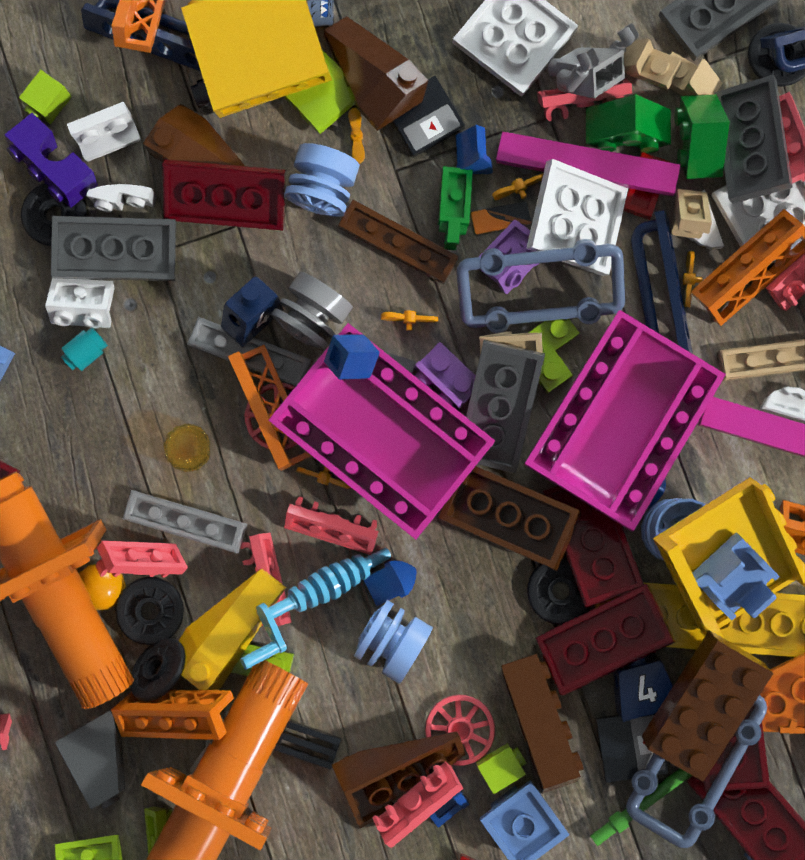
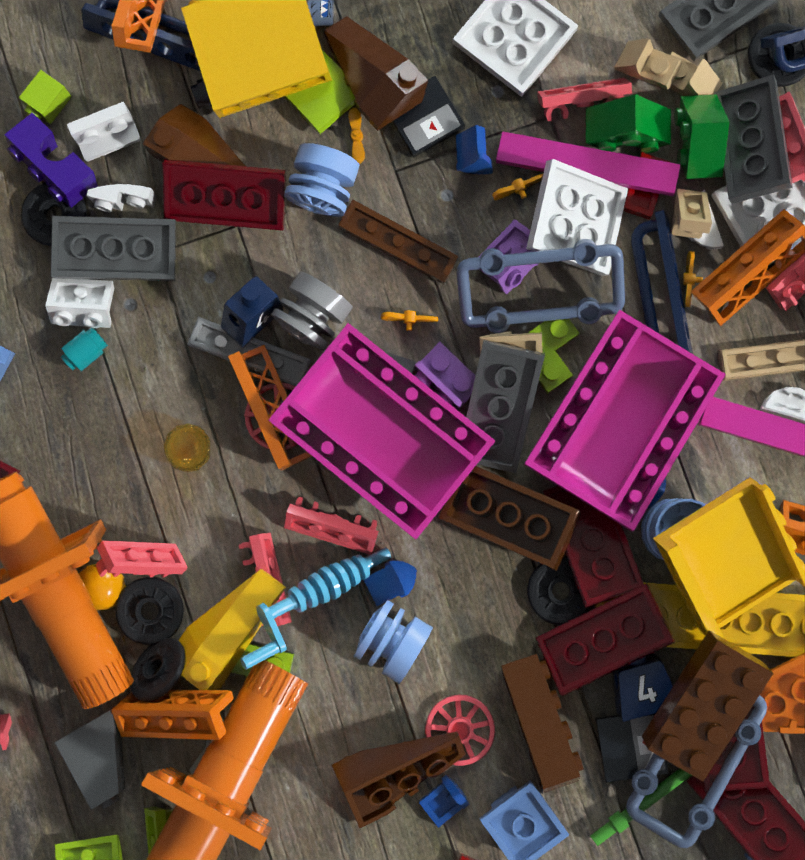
light grey tile [122,490,248,554] -> none
black tile [274,720,341,770] -> none
light orange piece [296,466,351,489] -> none
blue panel [324,335,380,380] -> none
coral plate [372,762,464,848] -> none
green hinge [438,166,473,251] -> none
sticker [471,201,531,235] -> none
lime brick [476,743,527,794] -> none
light grey torso [548,23,639,98] -> none
medium blue panel [692,532,780,620] -> none

